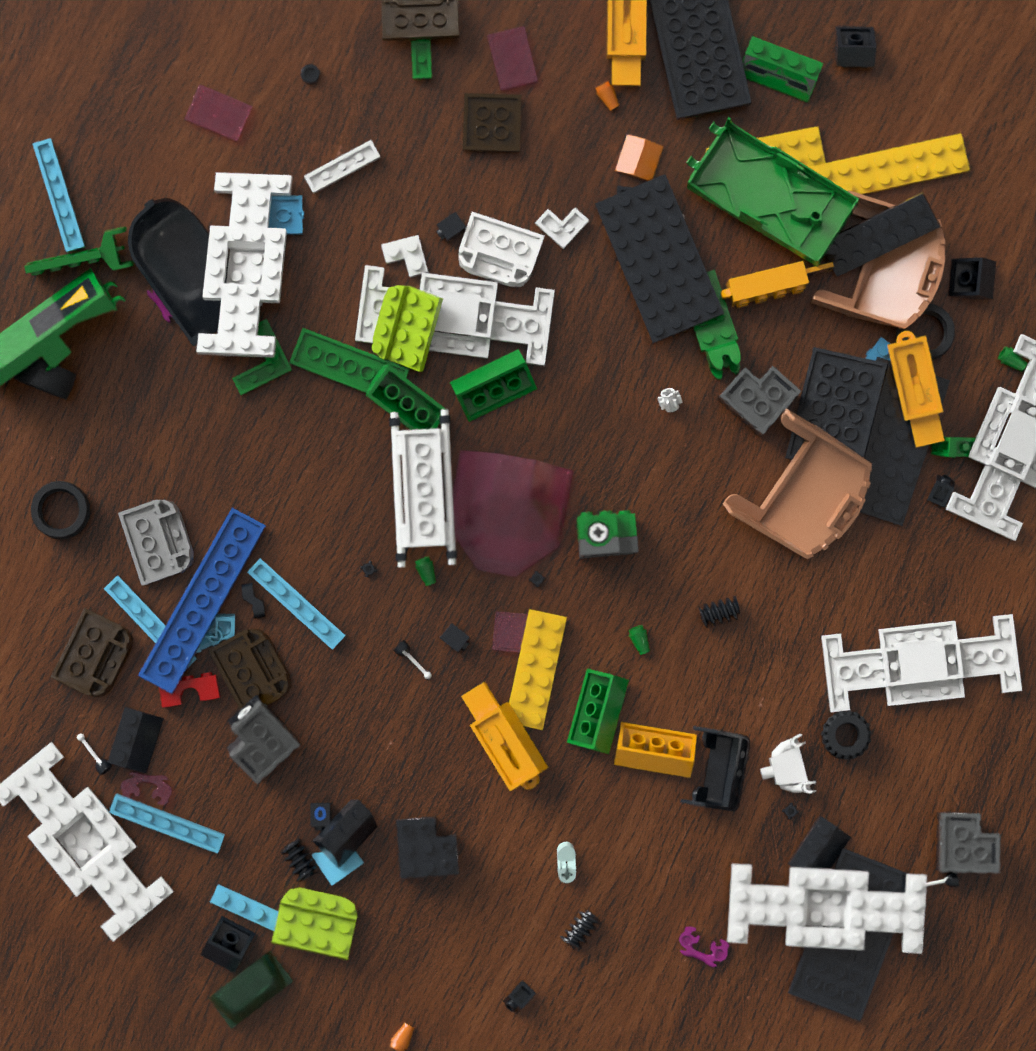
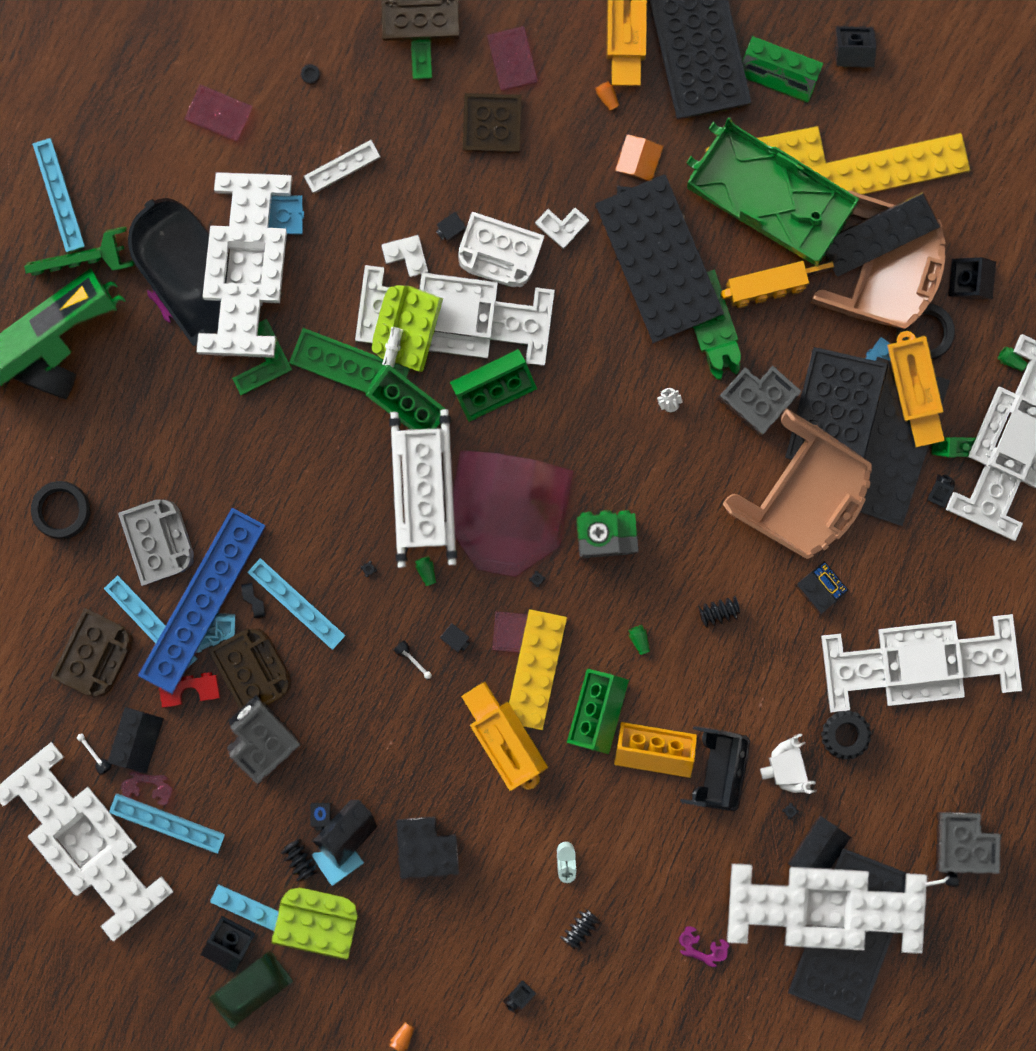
none -> white pin [382,327,403,367]
none -> slope [795,561,849,615]

